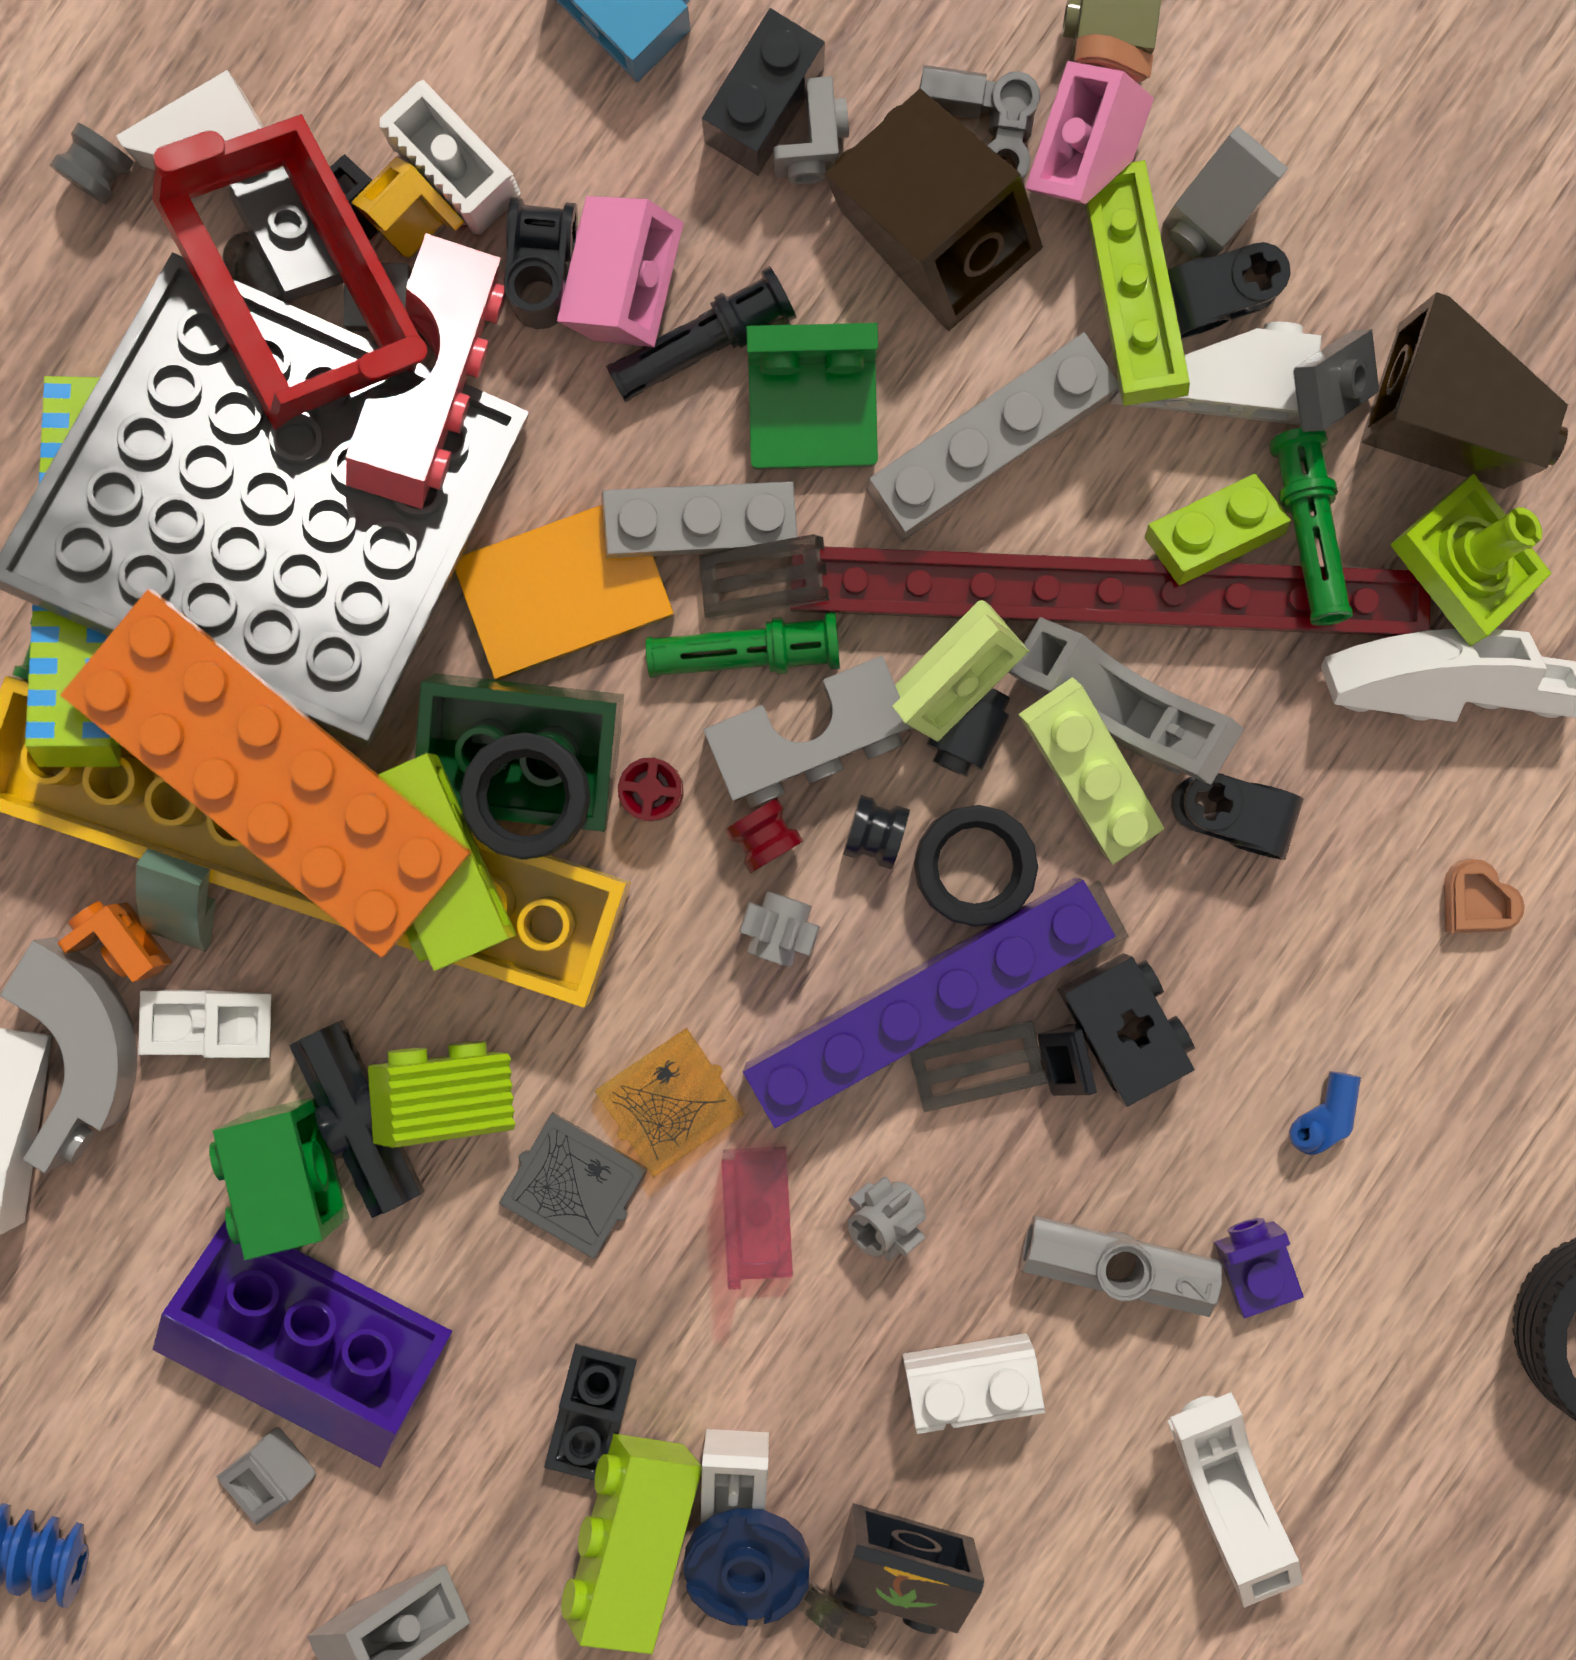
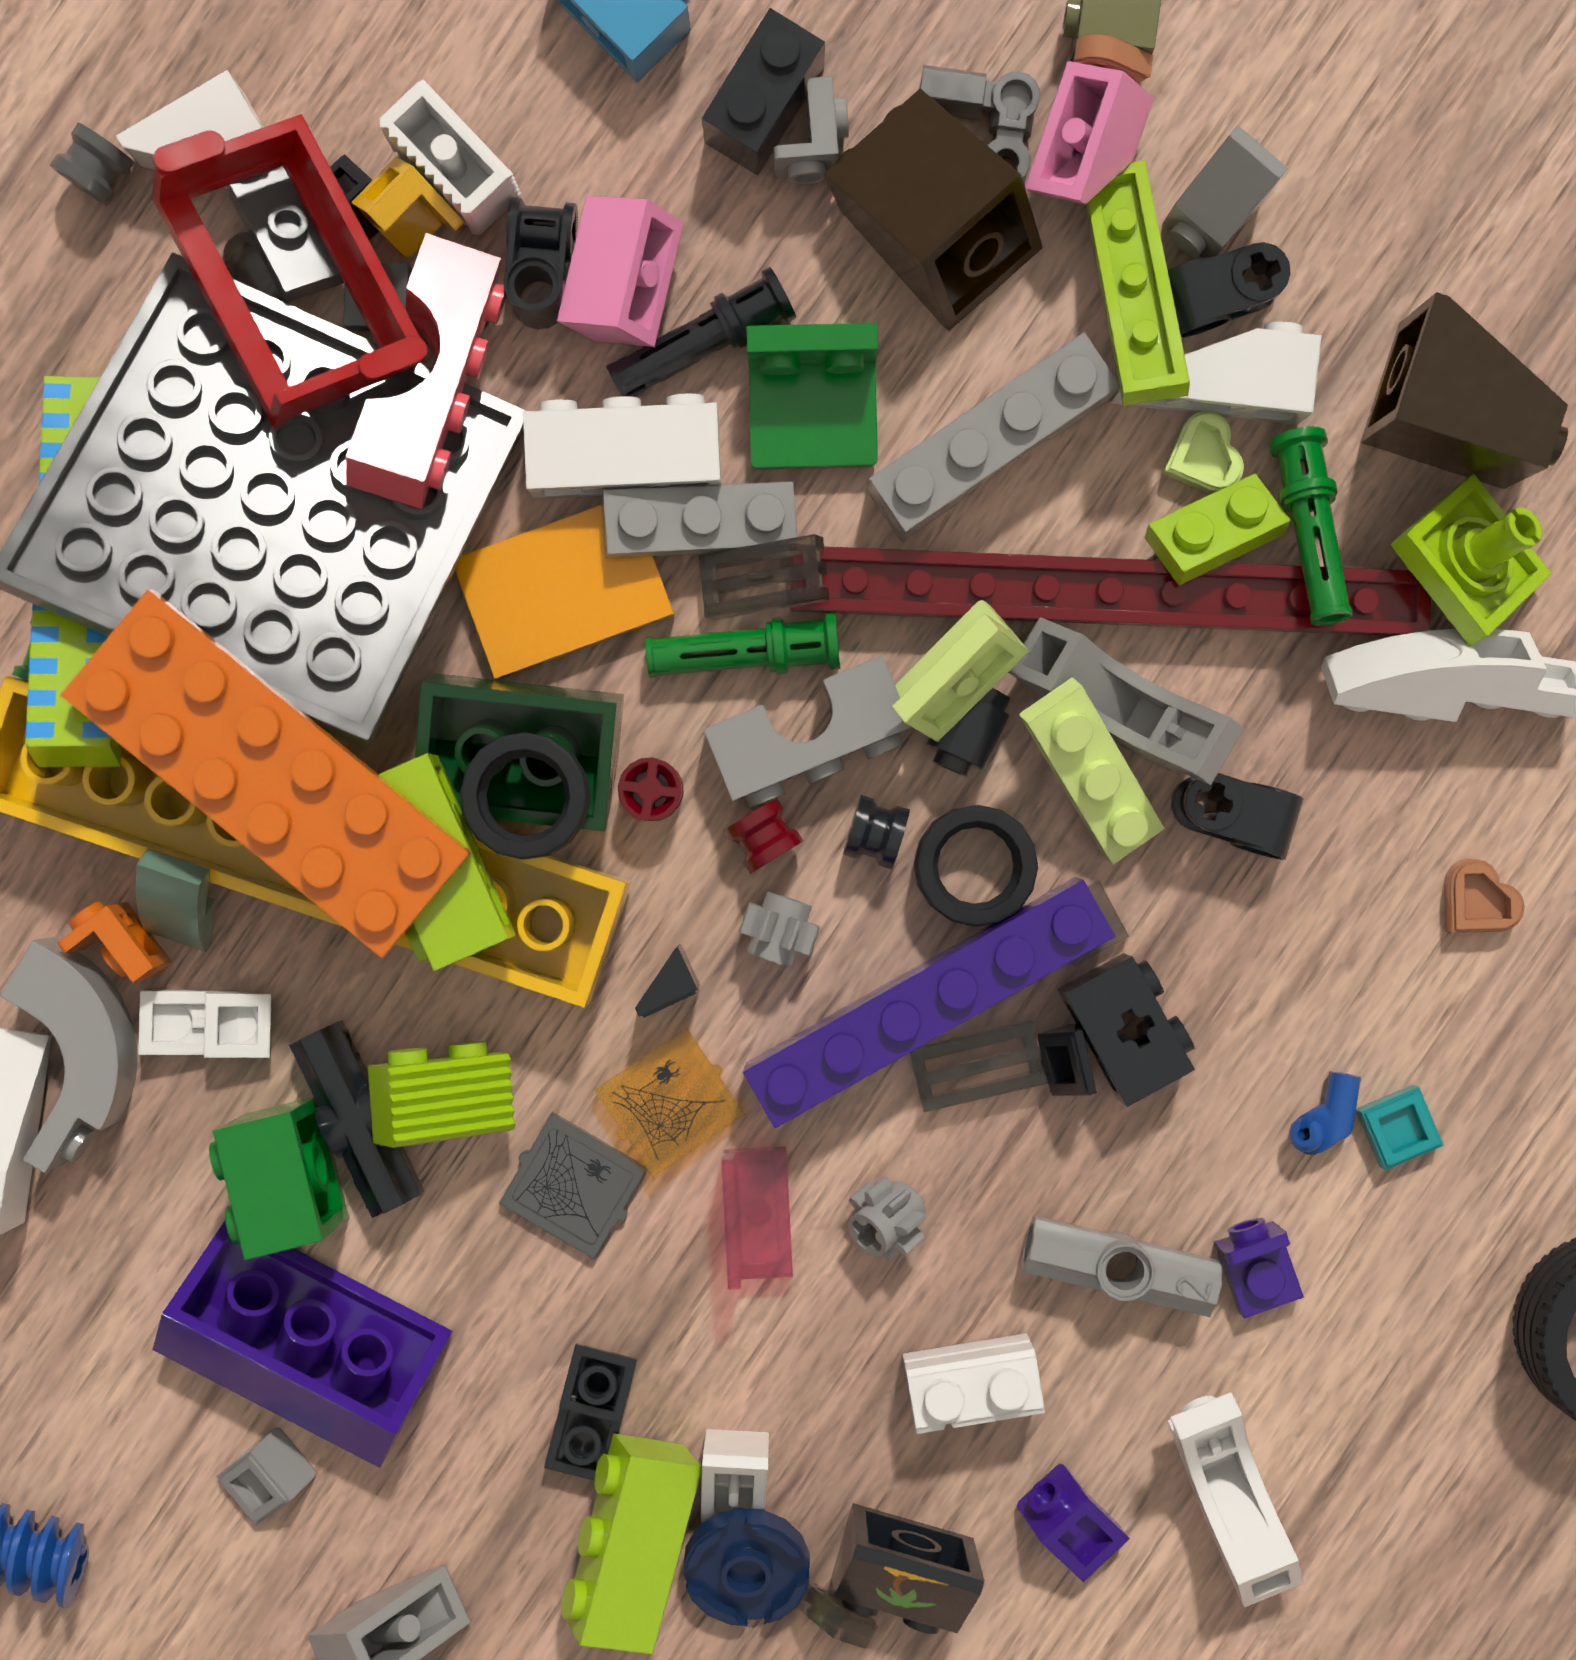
dark grey plate [1293,329,1379,432] -> none
none -> white brick [523,394,722,499]
none -> black slope [635,944,700,1018]
none -> dark purple bracket [1017,1464,1130,1582]
none -> yellowish green tile [1161,410,1244,494]
none -> teal tile [1356,1085,1444,1170]

